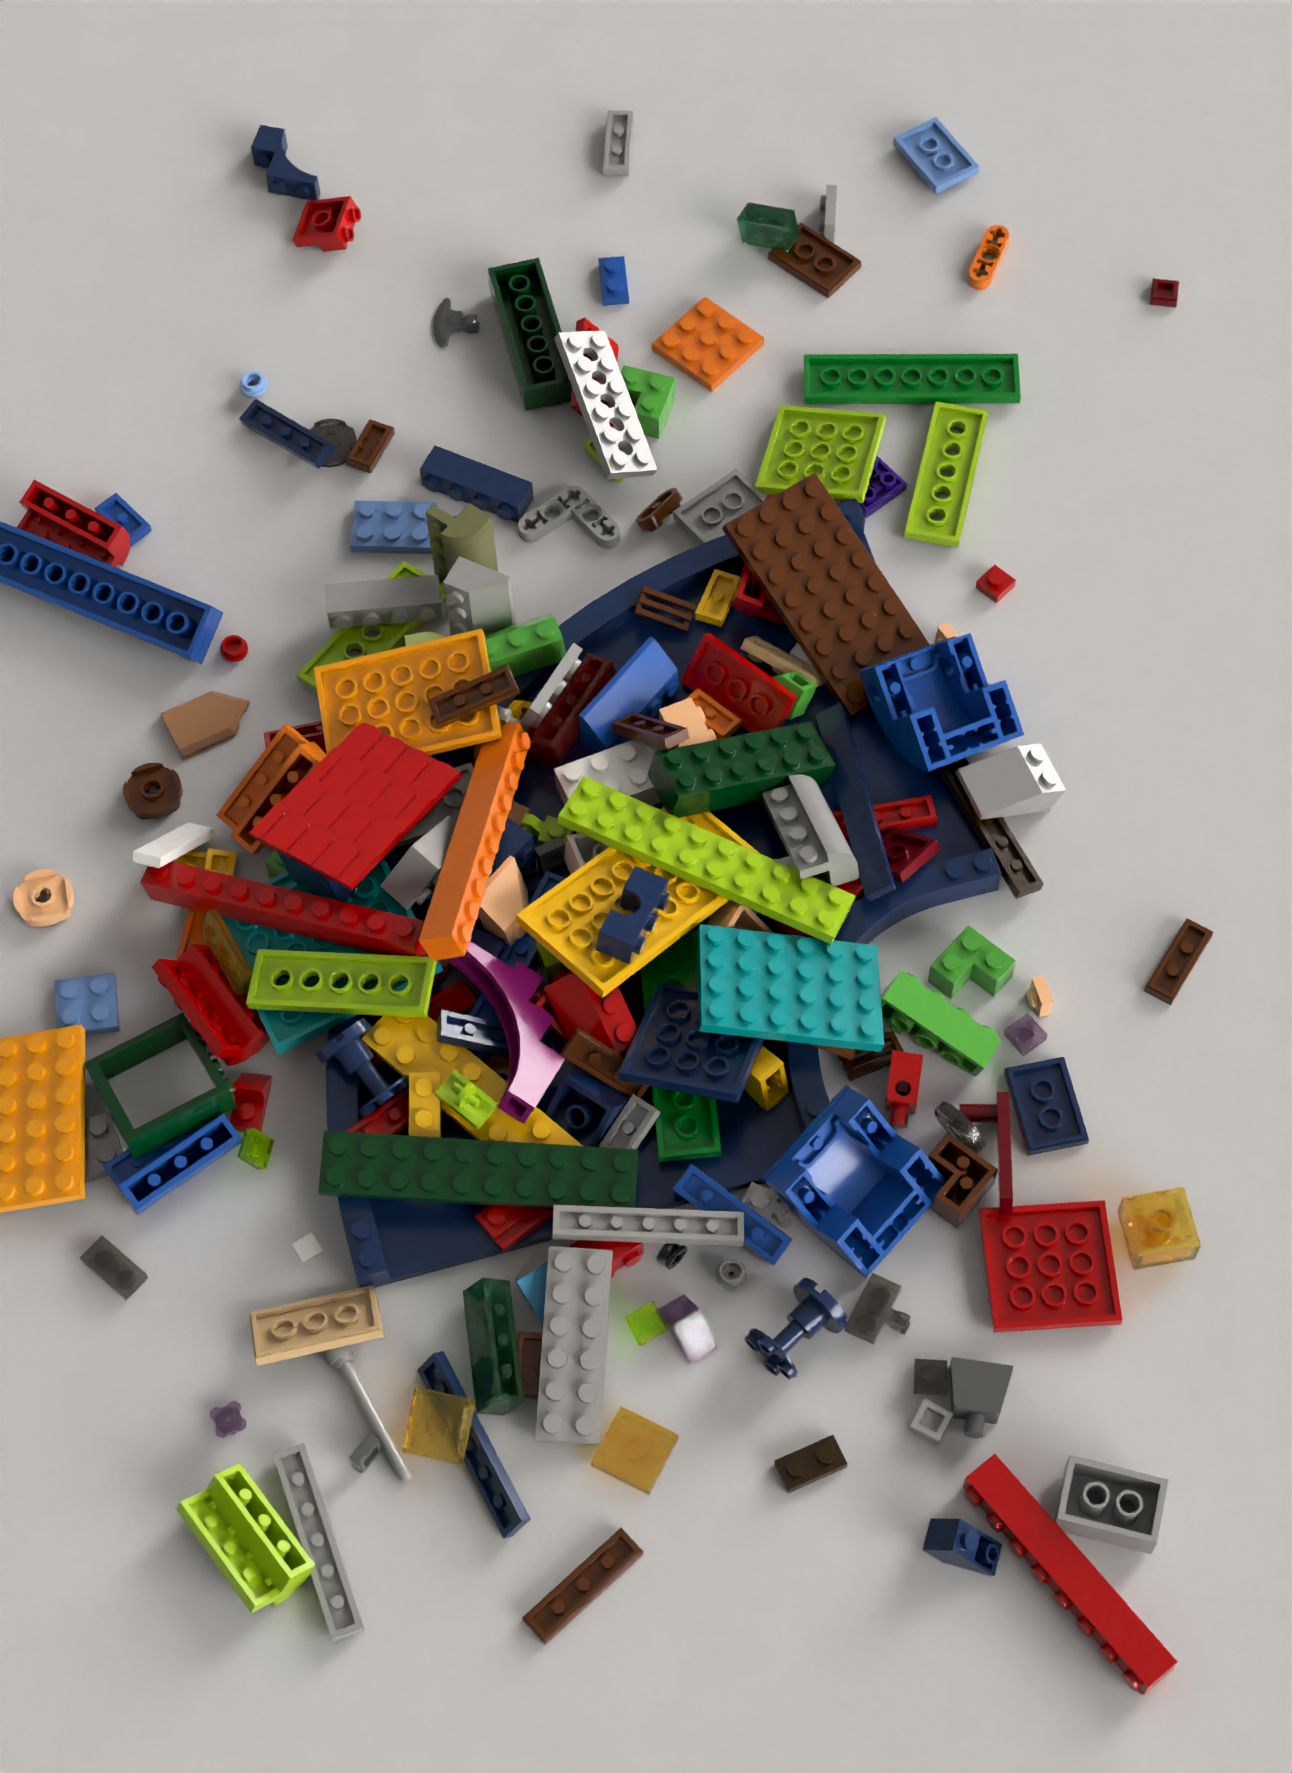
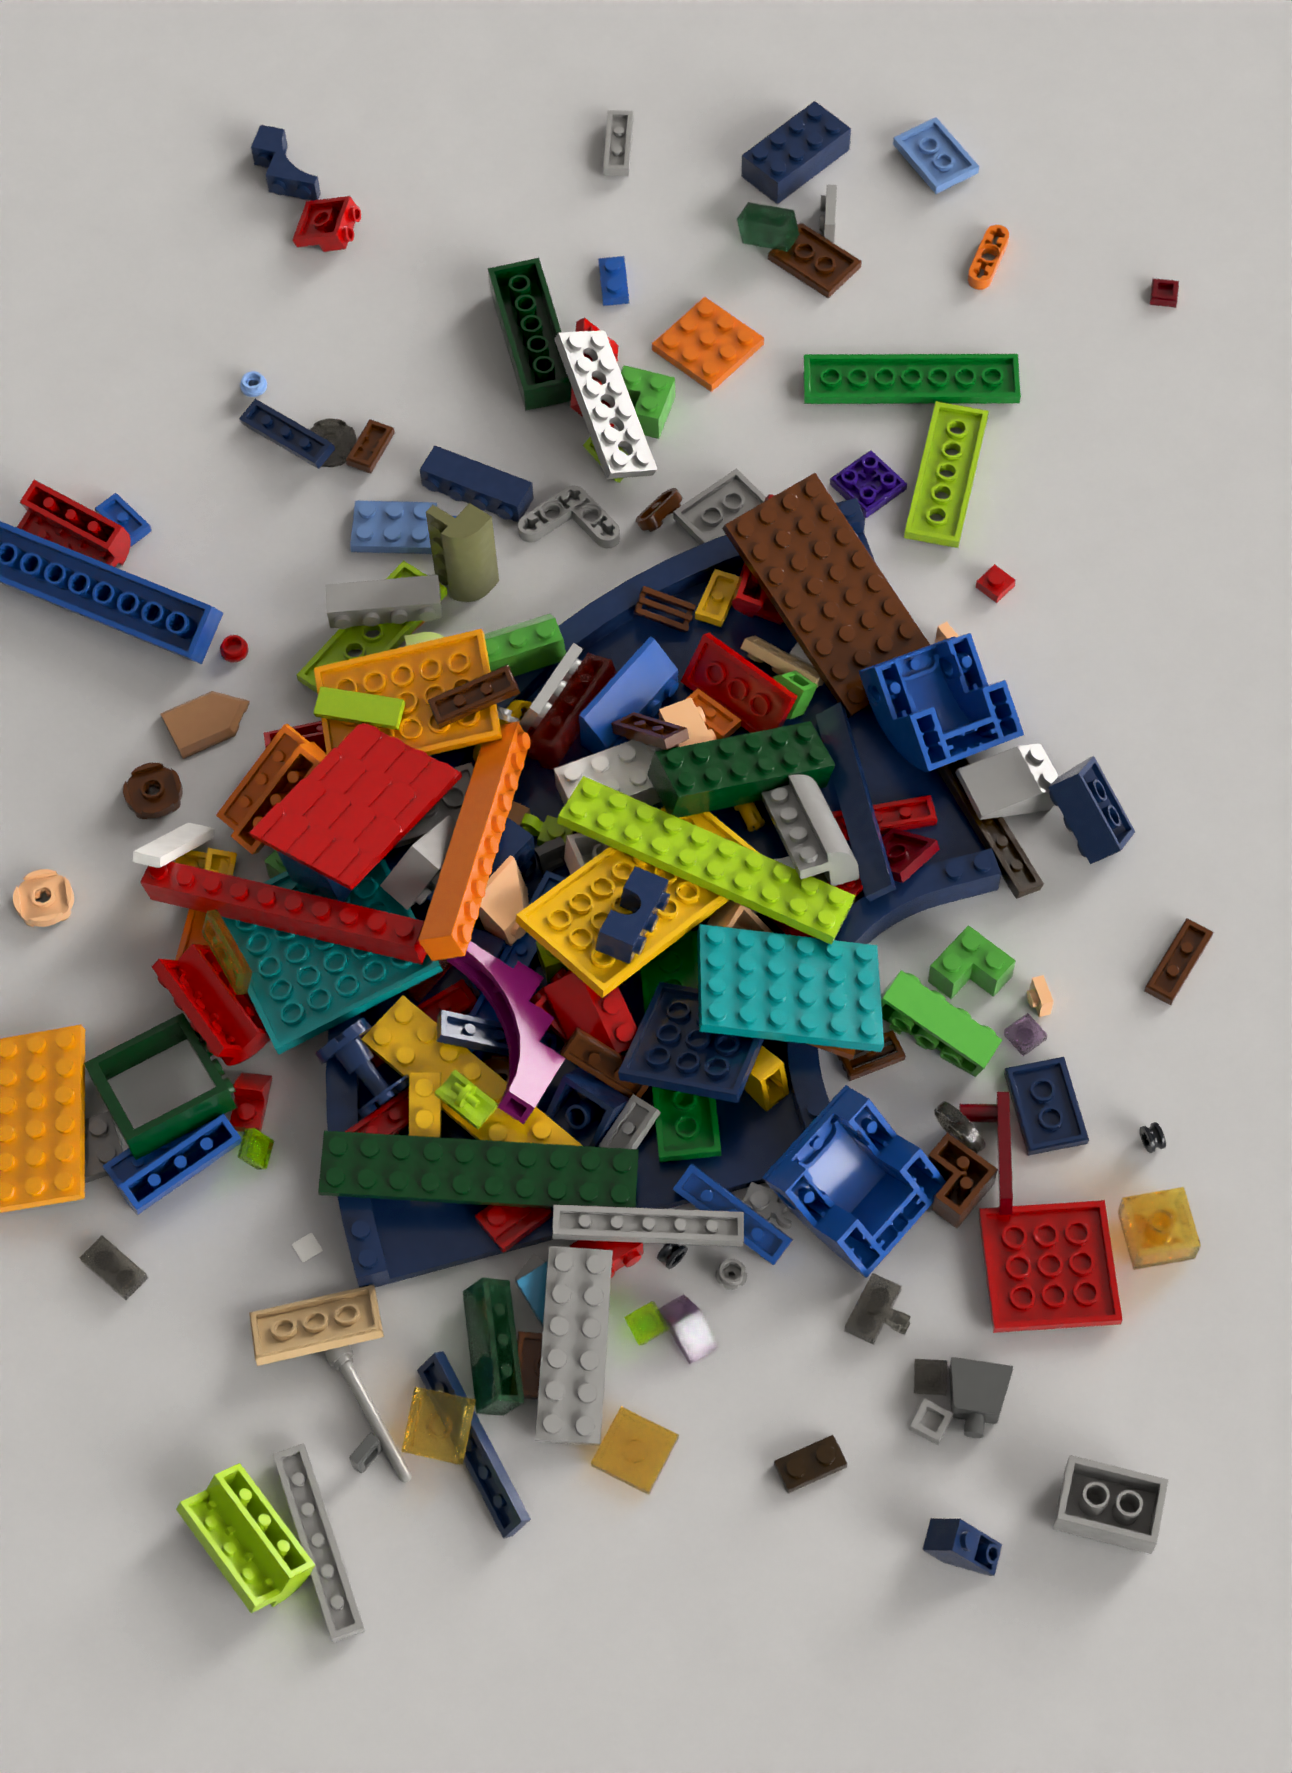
medium blue plate [54,973,120,1036] -> none
clear purple plate [210,1401,247,1438] -> none
lime plate [246,949,436,1018] -> none
dark grey piece [433,298,480,347] -> none
light grey slope [443,556,516,636] -> none
reddish brown tile [522,1528,644,1645] -> none
dark blue piece [744,1277,848,1380] -> none
lime plate [755,405,886,503] -> none
red torso [884,1050,923,1128] -> none
red brick [963,1454,1178,1695] -> none
none -> lime tile [313,686,405,730]
none -> yellow pin [734,802,765,832]
none -> dark blue brick [741,101,851,205]
none -> dark blue slope [1048,756,1135,864]
none -> black bush [1140,1122,1166,1153]

